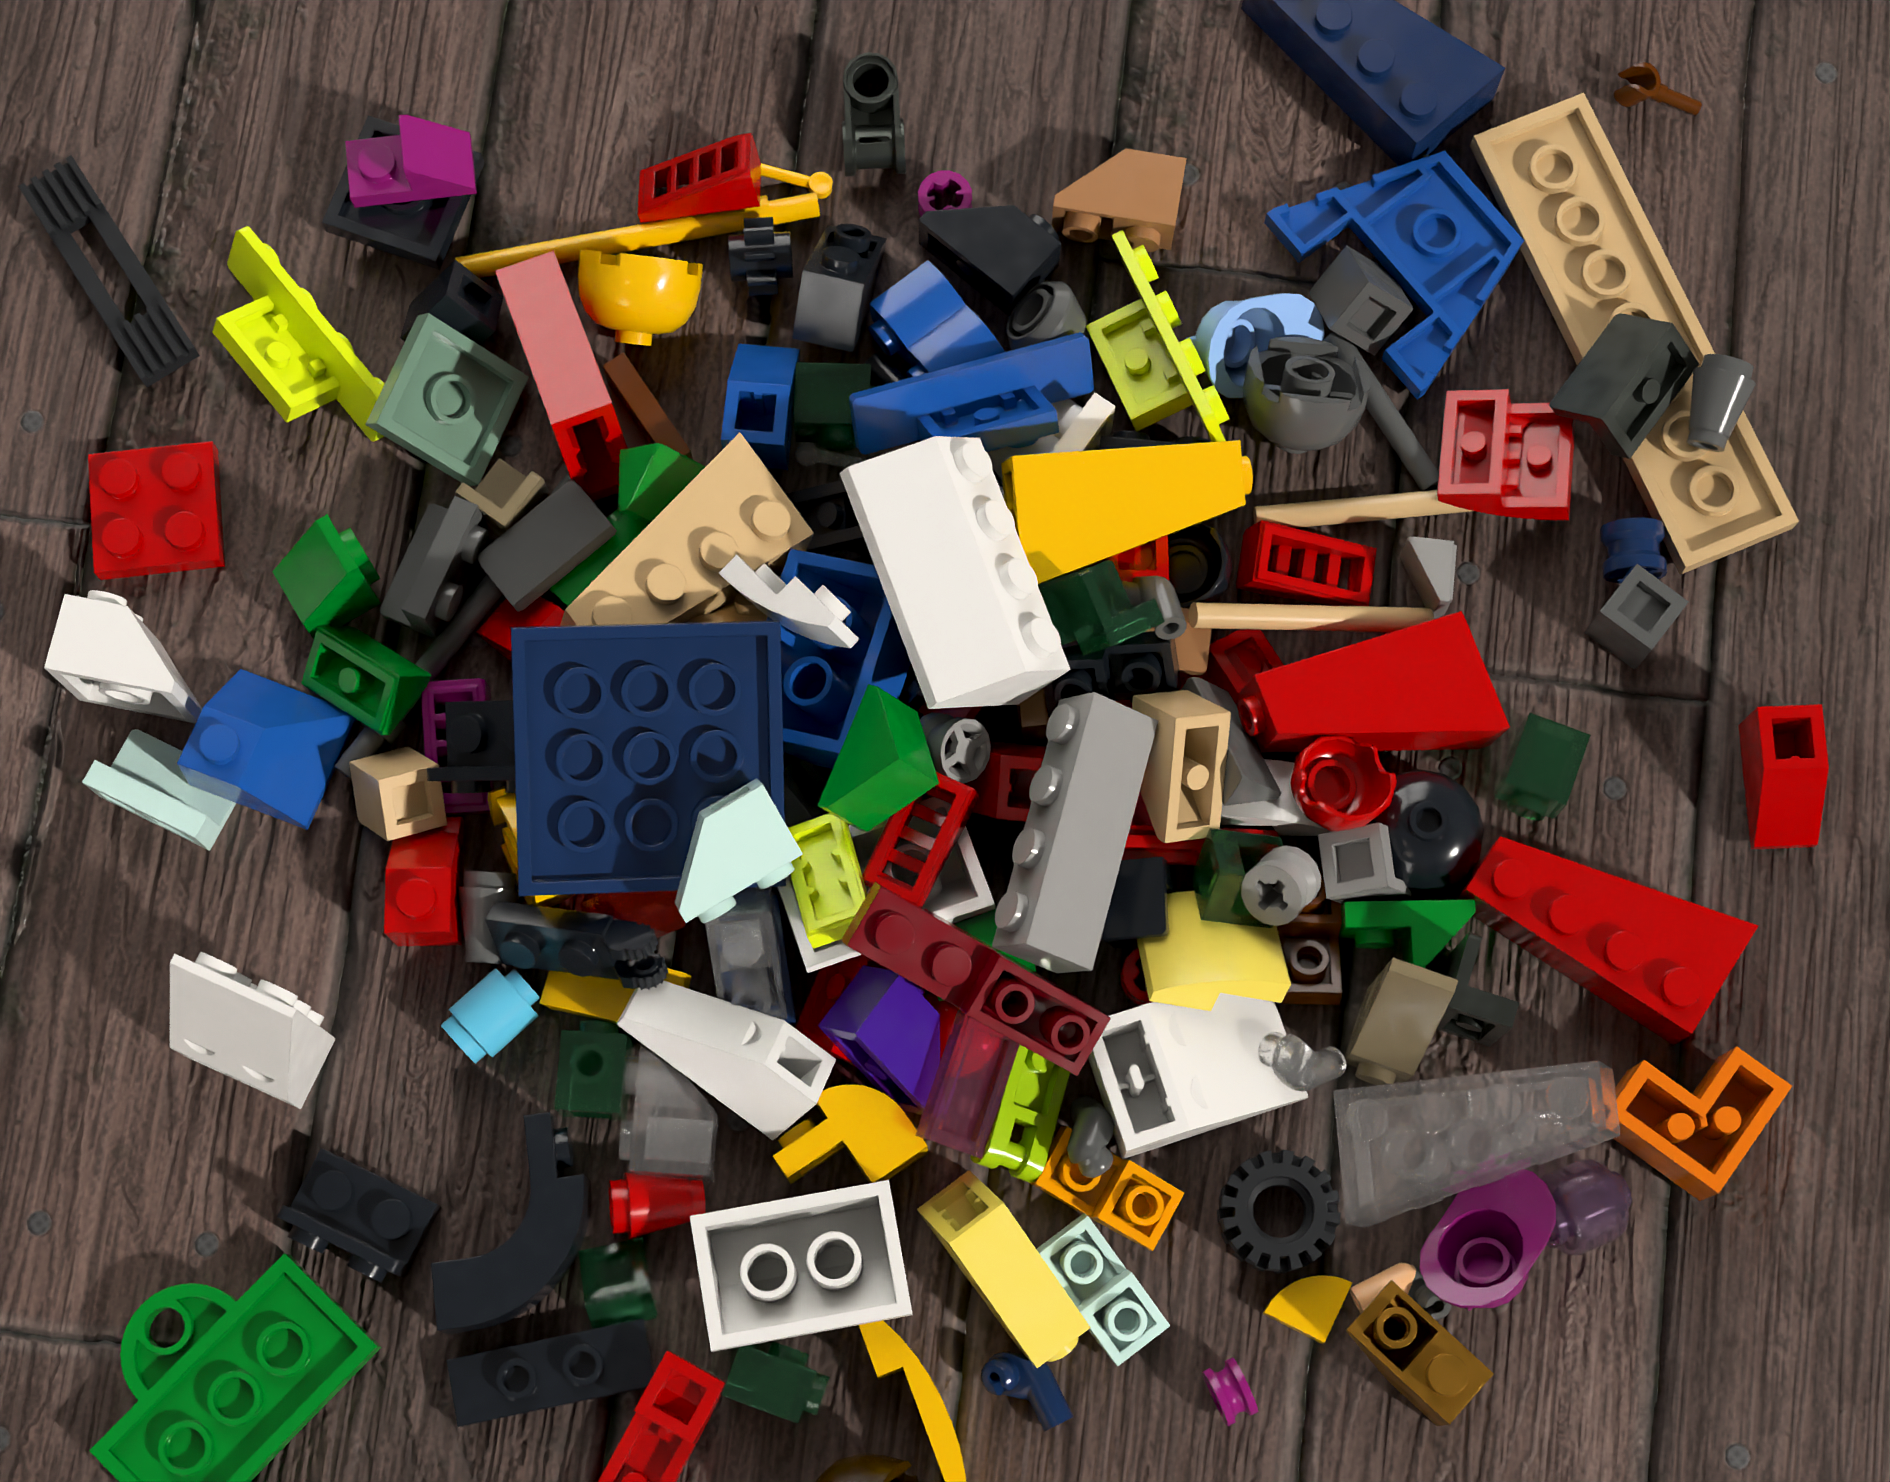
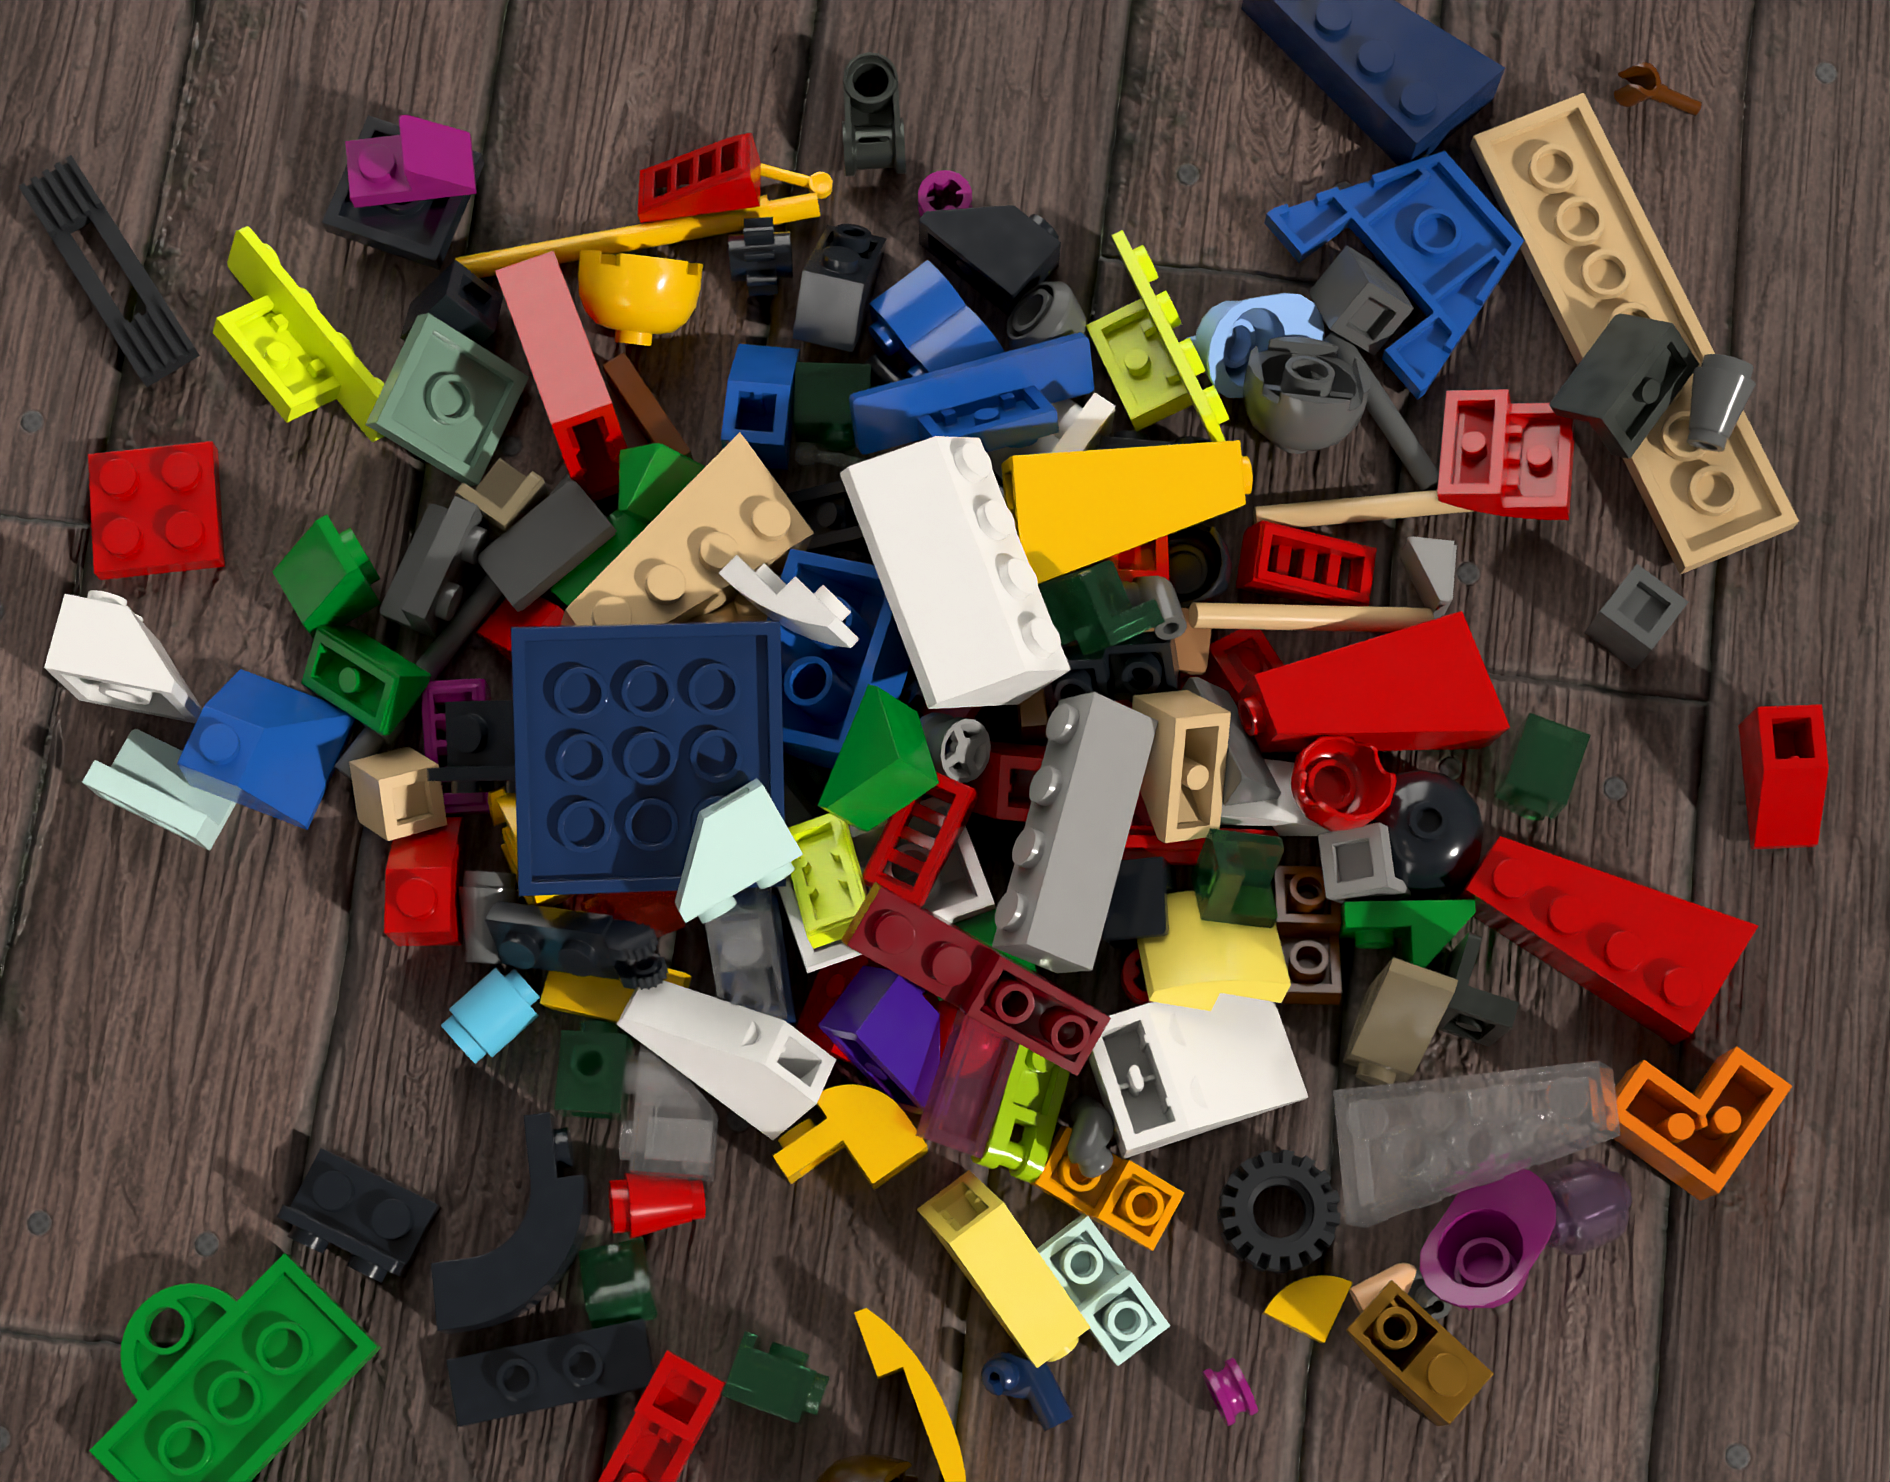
white slope [170,952,336,1109] -> none
white slope [690,1180,913,1352] -> none
medium nougat slope [1051,148,1187,252] -> none
light grey wheel [1241,845,1321,926] -> none
clear arm [1258,1032,1346,1092] -> none
dark blue wheel [1600,517,1667,584] -> none

